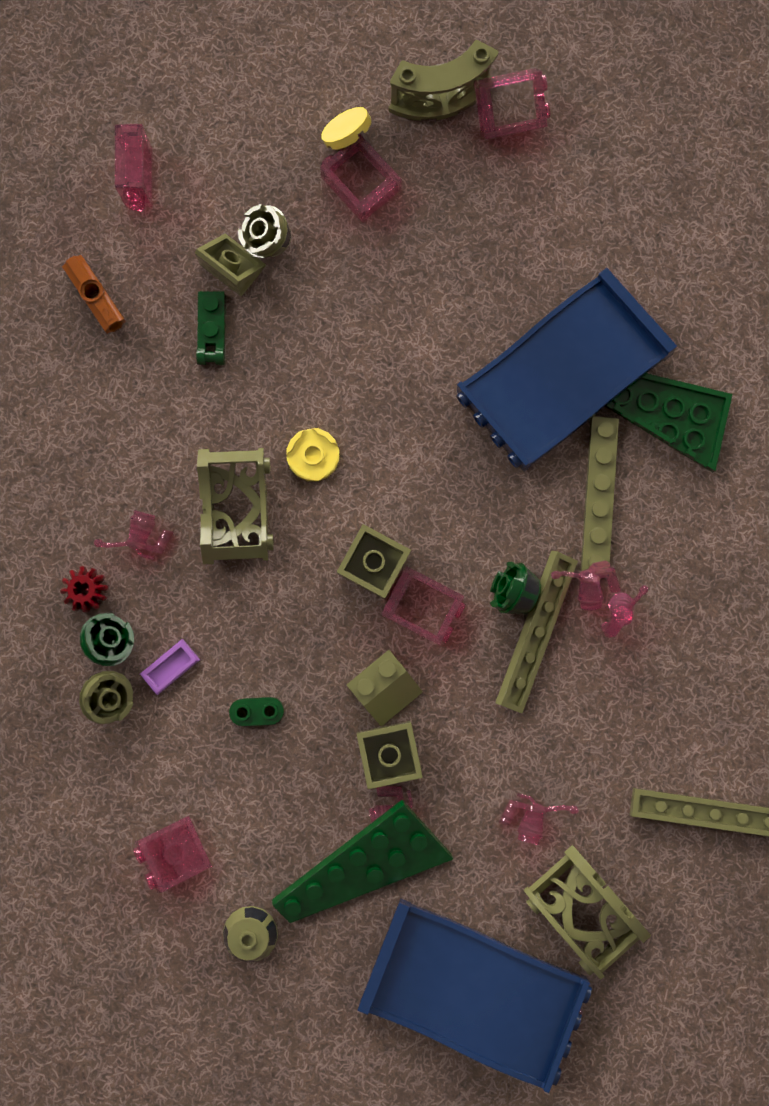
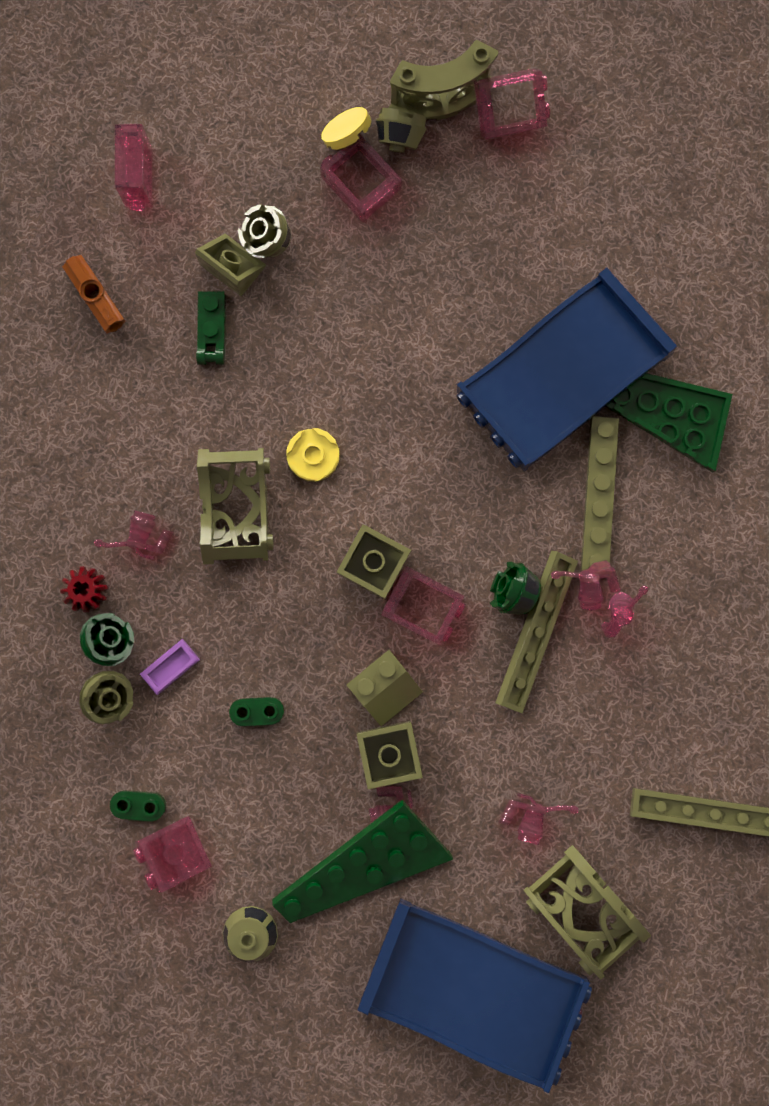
none -> dark green plate [110,790,166,821]
none -> olive cone [376,108,427,153]

